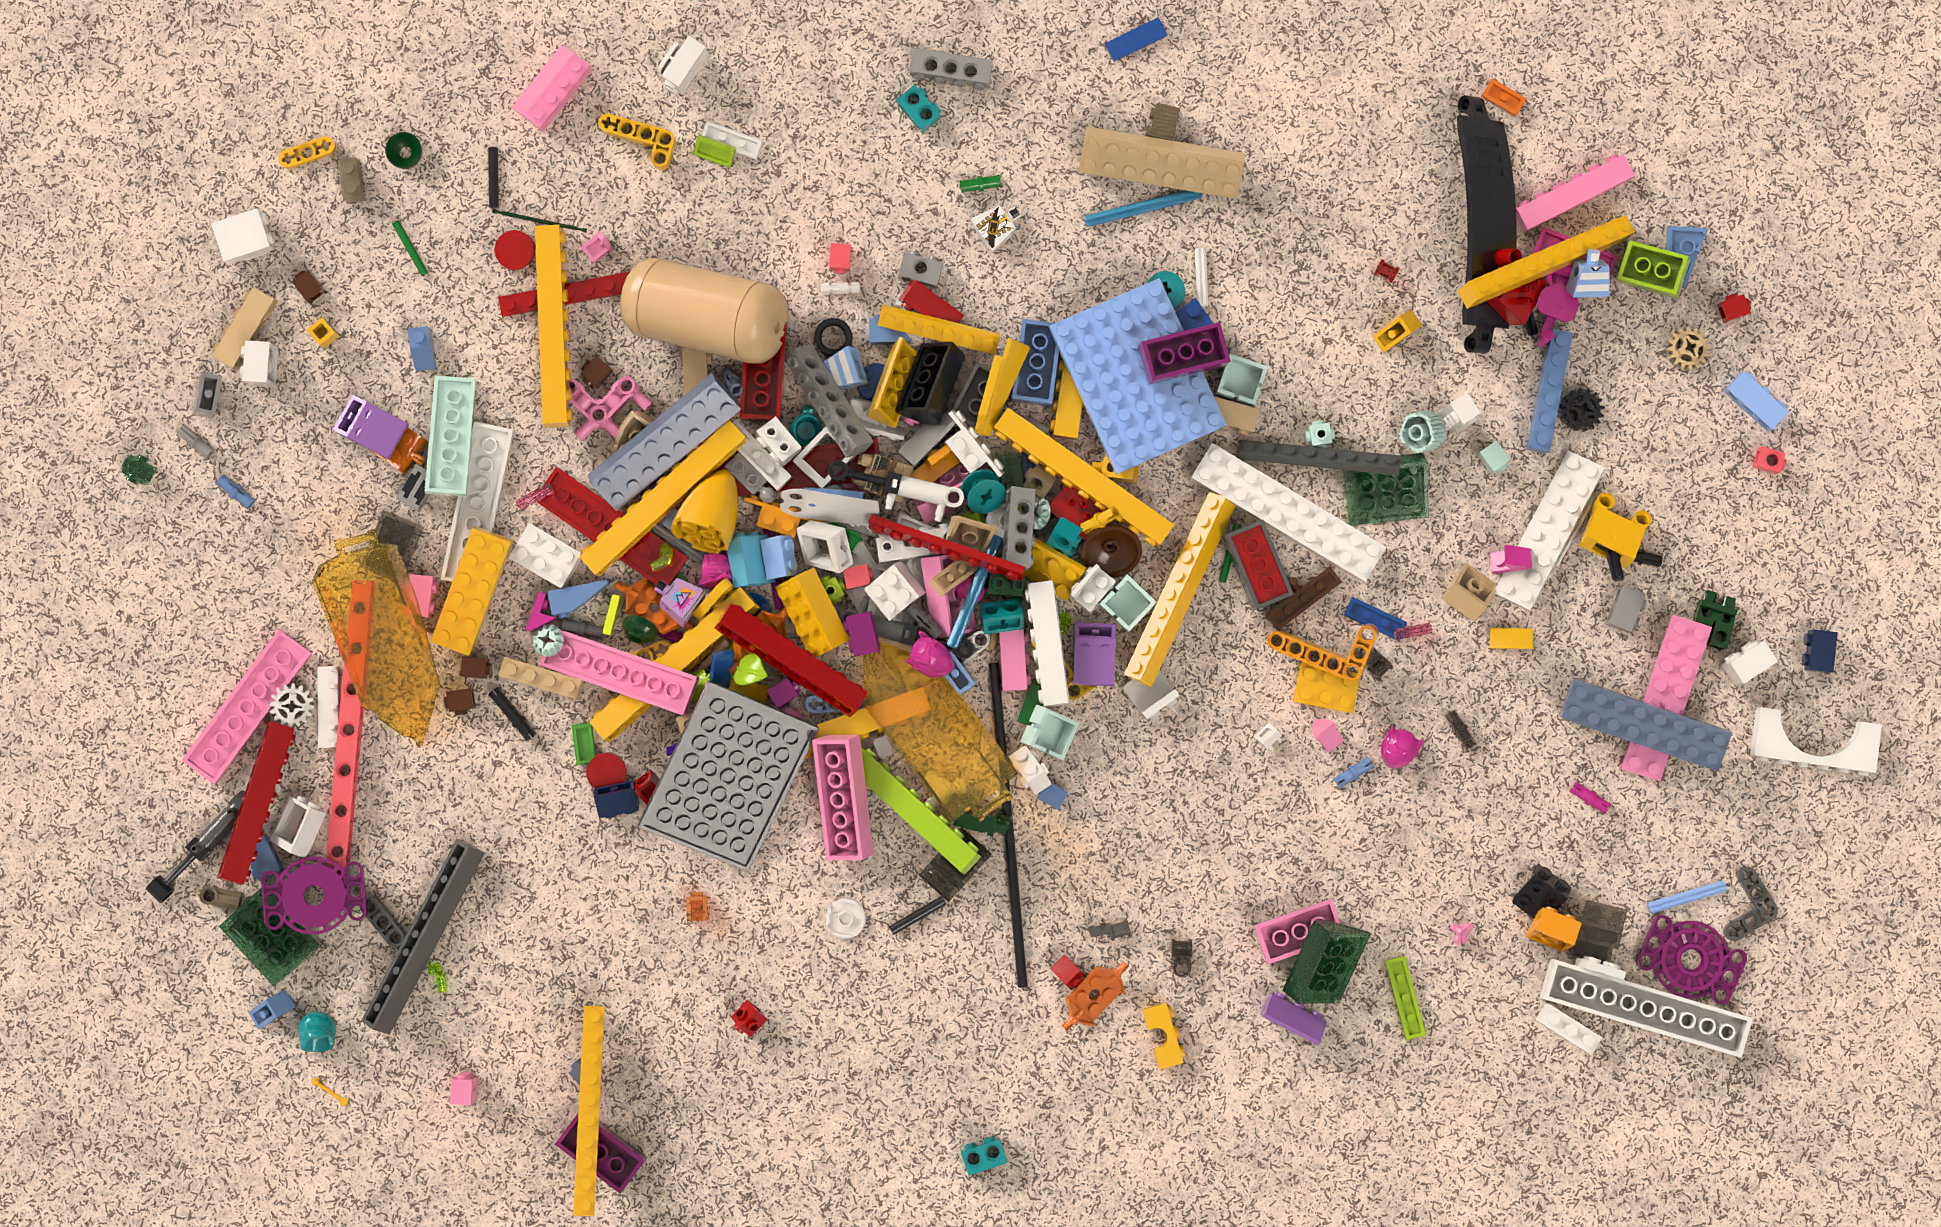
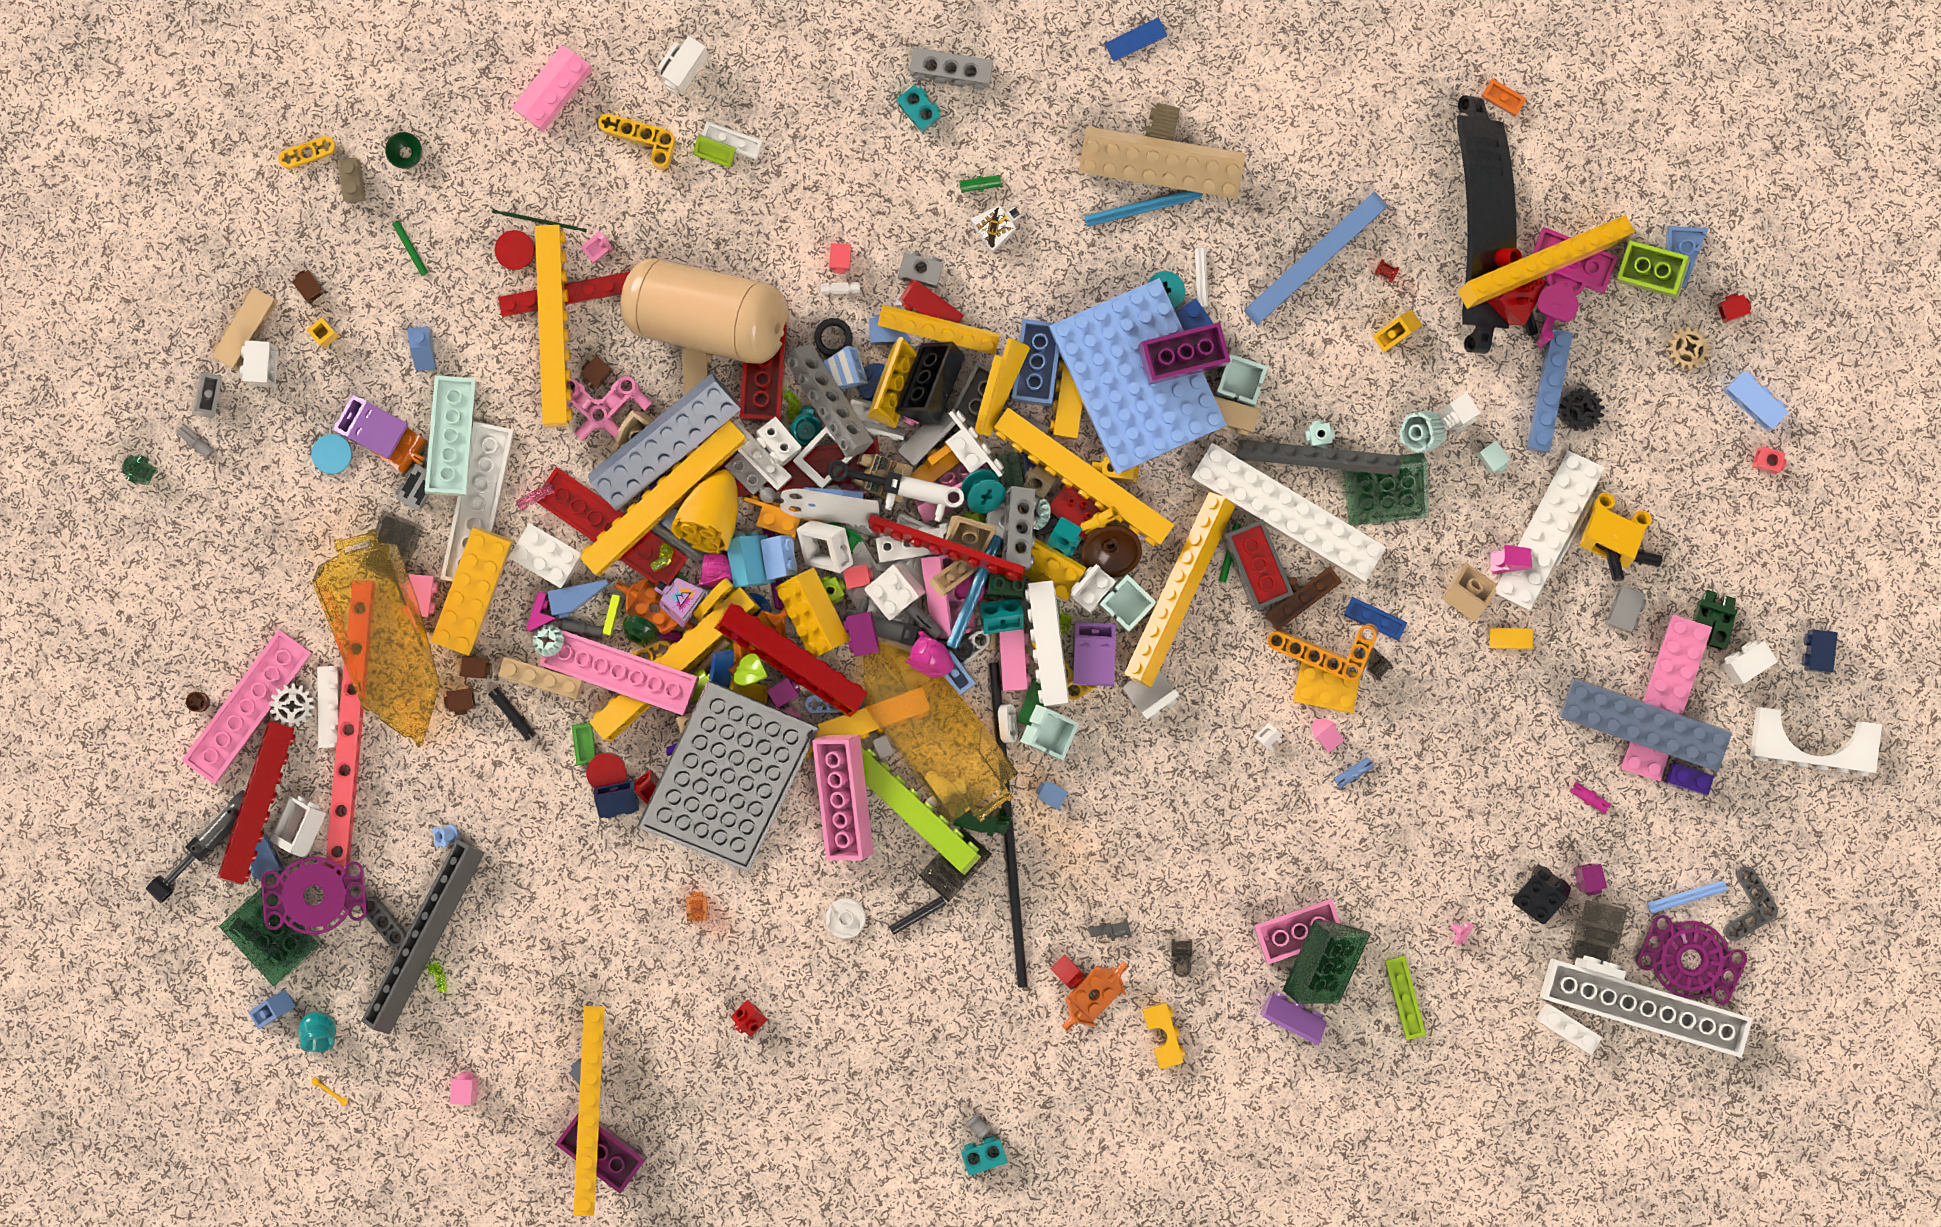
dark tan piece [199,886,243,910] -> none
white brick [211,208,275,265] -> none
medium blue pin [216,474,256,510] -> none
black piece [488,147,499,208] -> none
sand blue pin [721,367,743,396] -> none
white brick [1008,745,1051,795] -> none
dark pink helmet [1381,726,1424,769] -> none
clear pink axle [1394,623,1432,640] -> none
clear smoke pin [1444,709,1477,750] -> none
bright pink brick [1516,155,1635,233] -> none
light orange slope [1525,907,1582,952] -> none
light blue torso [1566,249,1610,298] -> none
none -> reddish brown wheel [185,692,210,712]
none -> medium azure tile [311,434,352,474]
none -> light blue brick [432,824,459,847]
none -> clear neon green arm [783,390,802,420]
none -> light grey bush [965,1112,992,1140]
none -> white beam [998,704,1018,743]
none -> medium blue beam [1244,191,1388,326]
none -> magenta brick [1574,863,1607,895]
none -> dark purple brick [1664,763,1714,795]

